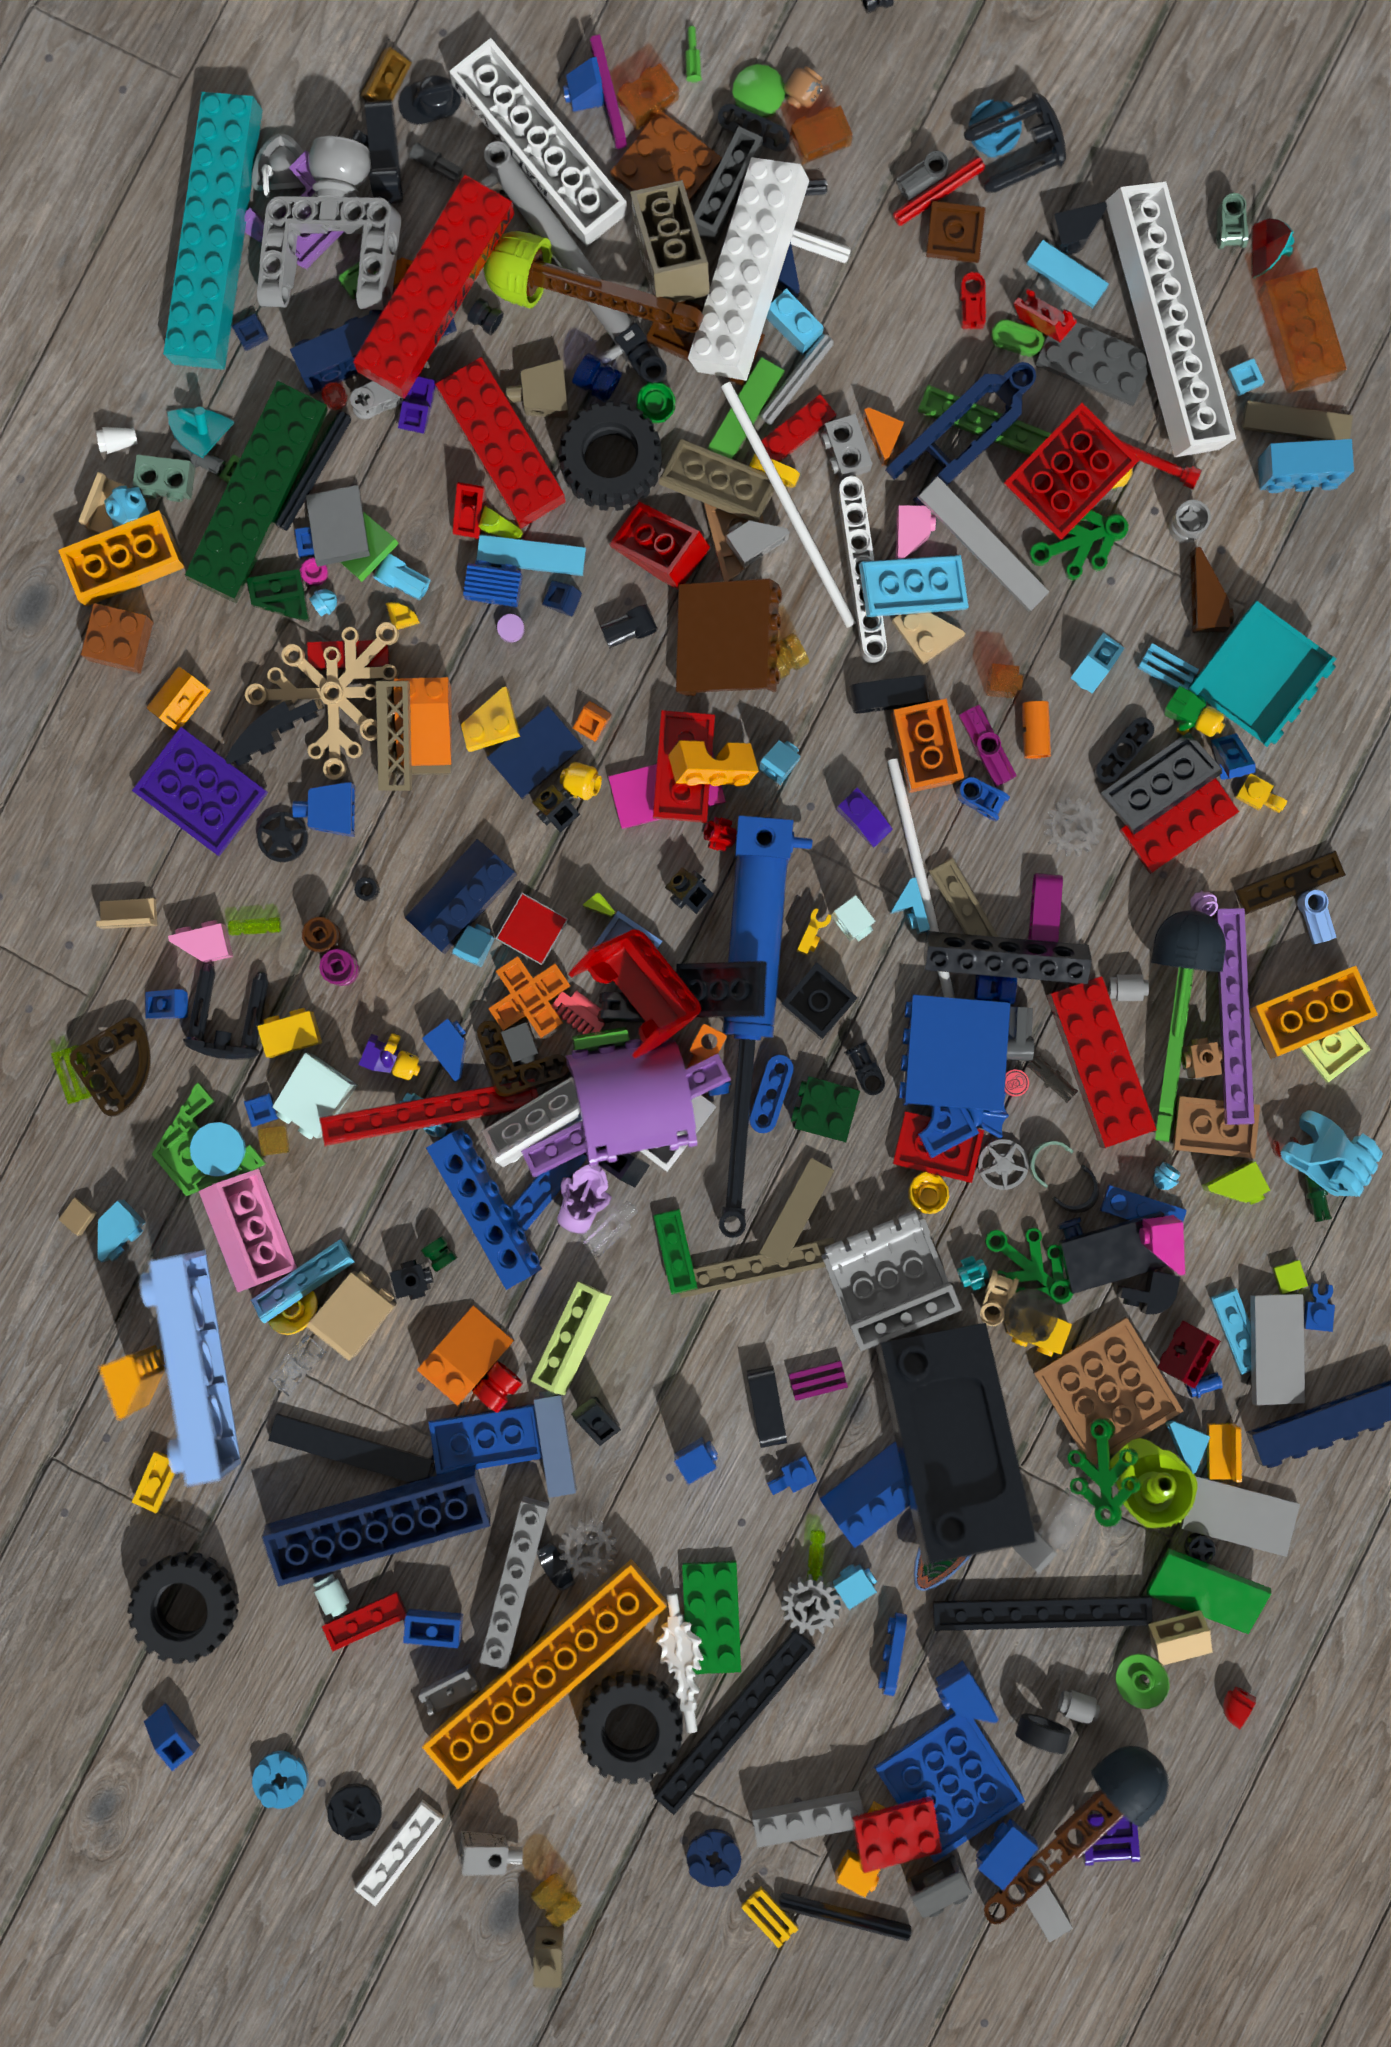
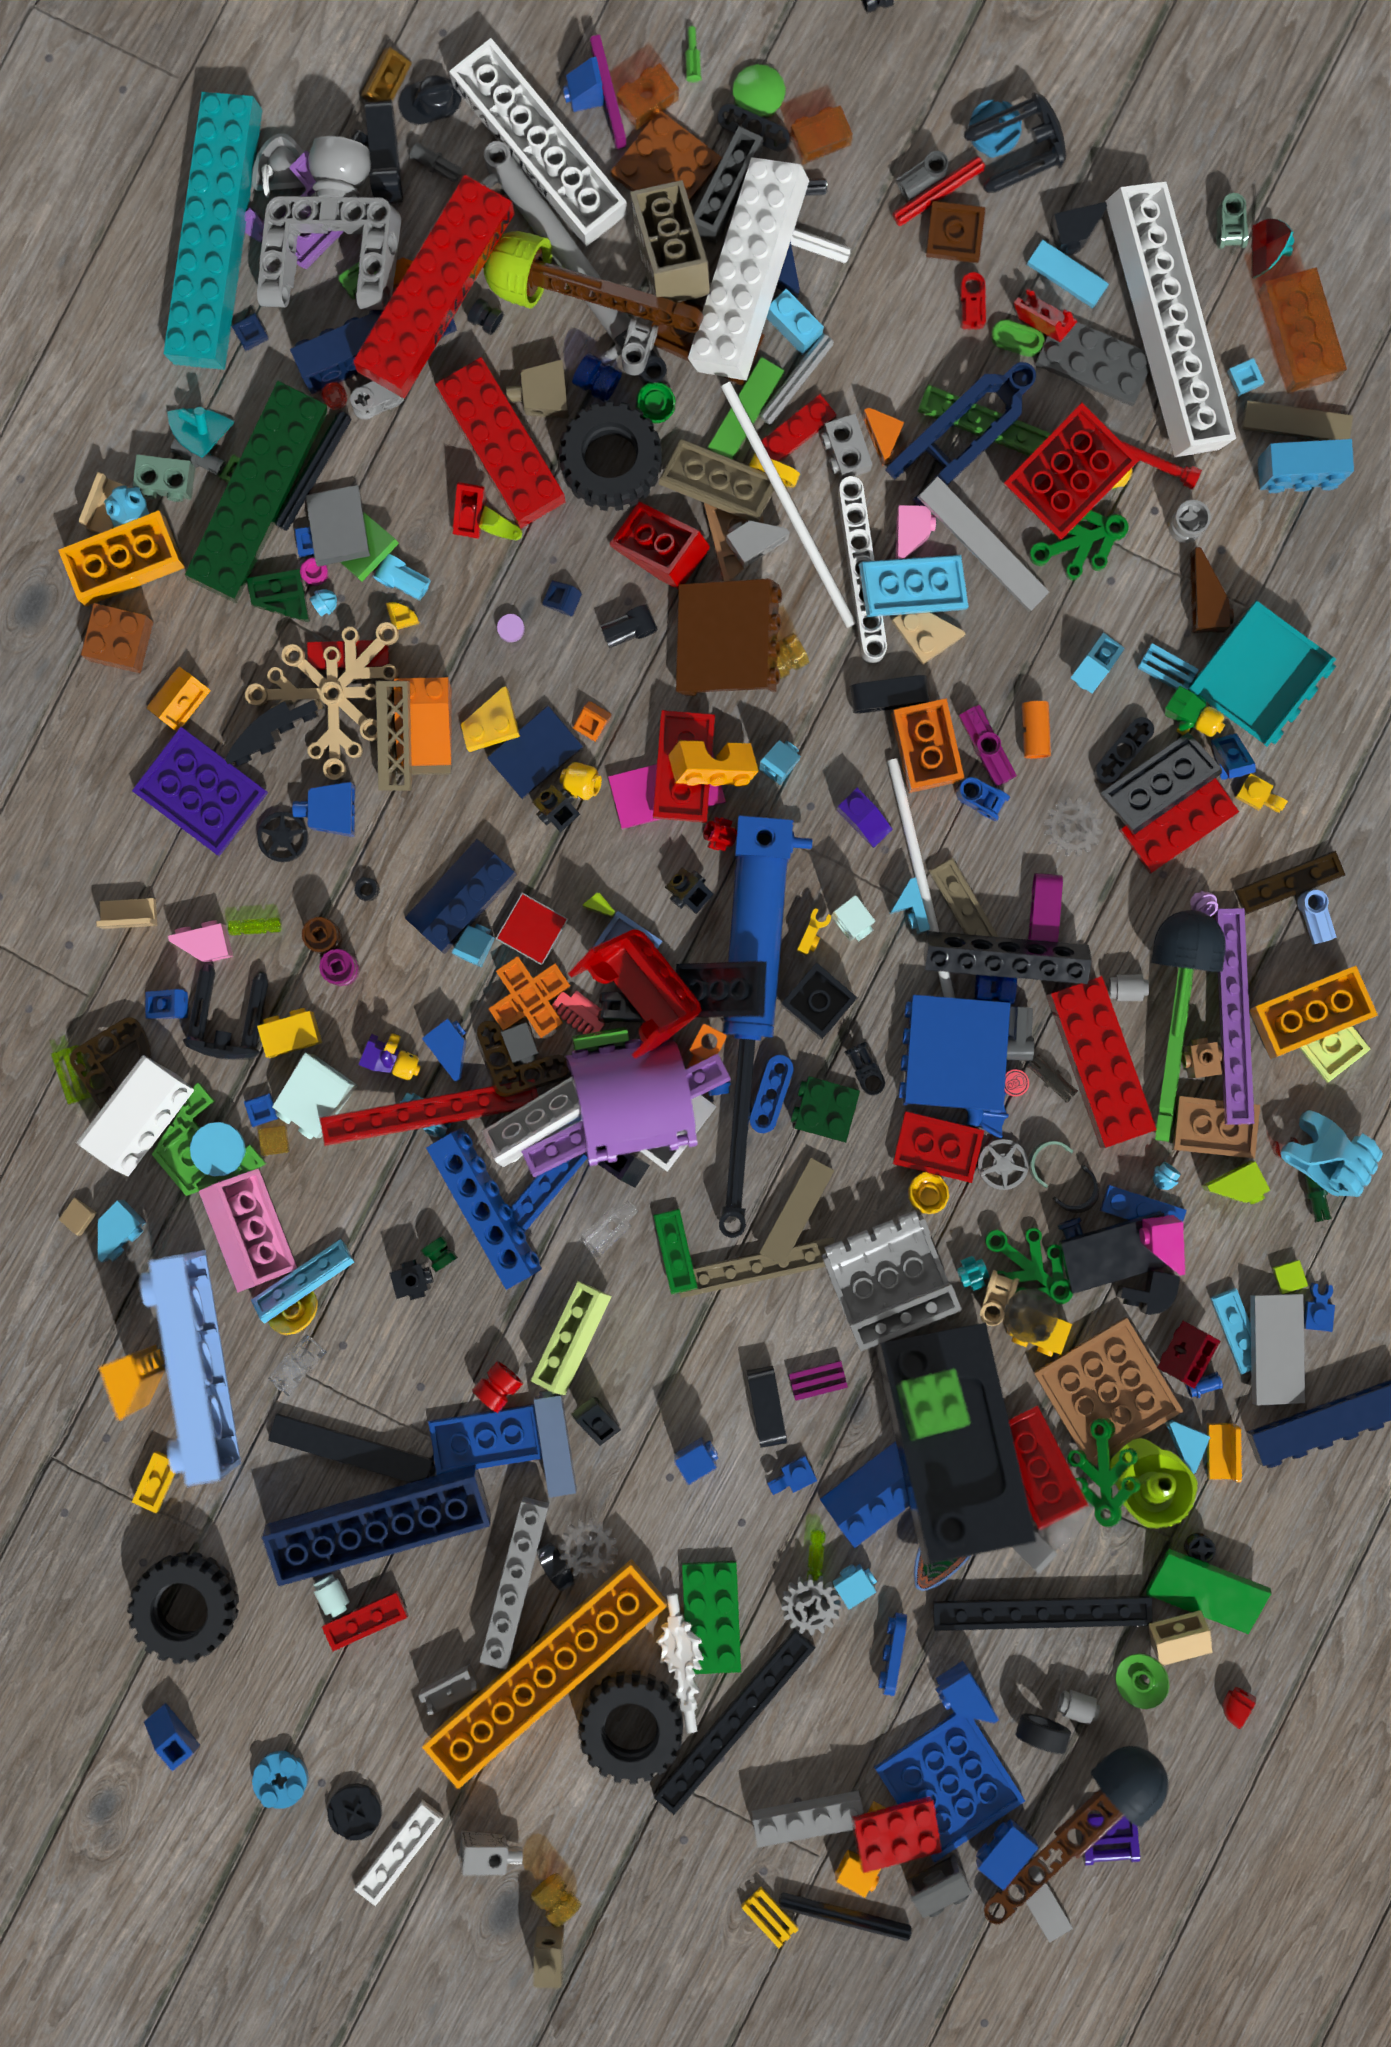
white cone [96,427,137,454] -> none
tan slope [306,1271,397,1361] -> none
dark purple slope [398,377,437,434] -> none
blue brick [403,1609,464,1648] -> none
orange slope [417,1305,514,1406] -> none
blue brick [463,560,523,607] -> none
medium azure tile [476,535,586,576] -> none
lavender head [557,1165,612,1234] -> none
dark blue plate [687,1829,741,1887] -> none
medium nougat head [784,66,823,110] -> none
blue tile [918,1106,979,1159] -> none
clear orange brick [986,663,1023,699] -> none
light grey tile [1180,1475,1300,1557] -> none
none -> white slope [76,1055,194,1176]
none -> light grey piece [622,318,658,376]
none -> bright green brick [896,1369,970,1440]
none -> red plate [1009,1405,1089,1530]

